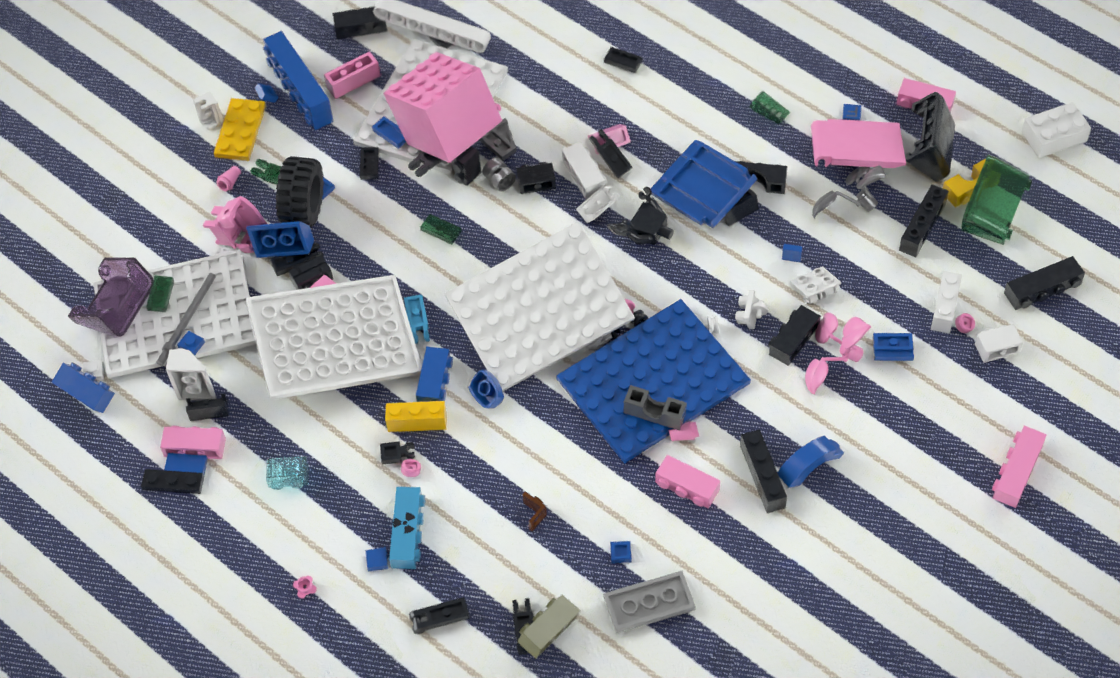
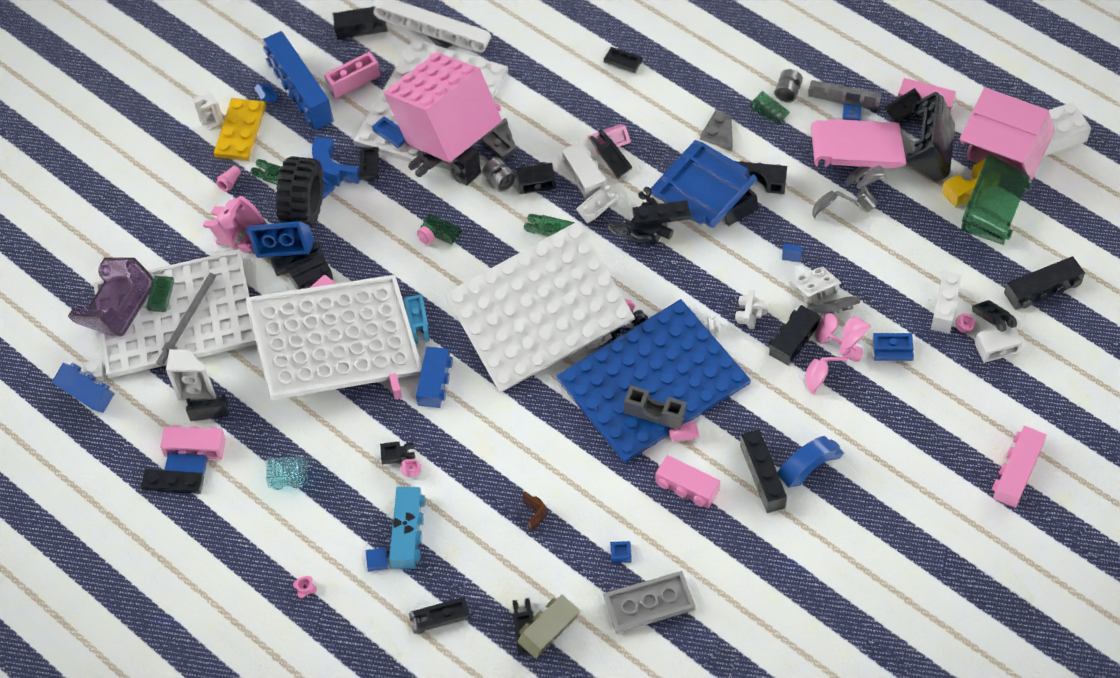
blue plate [177,331,205,356] -> none
yellow brick [385,401,447,432] -> none
blue piece [468,370,504,409] -> none
black brick [899,184,949,258] -> none
none -> blue arch [312,136,360,187]
none -> bright pink tile [389,373,402,399]
none -> bright pink tile [417,226,434,245]
none -> clear green hinge [523,214,575,236]
none -> black plate [632,200,691,227]
none -> flat silver wing [700,110,733,151]
none -> flat silver wheel [774,69,803,103]
none -> flat silver wing [807,296,860,314]
none -> flat silver hinge [808,80,882,110]
none -> black hinge [884,88,922,123]
none -> bright pink piece [959,87,1055,183]
none -> black hinge [972,300,1017,332]

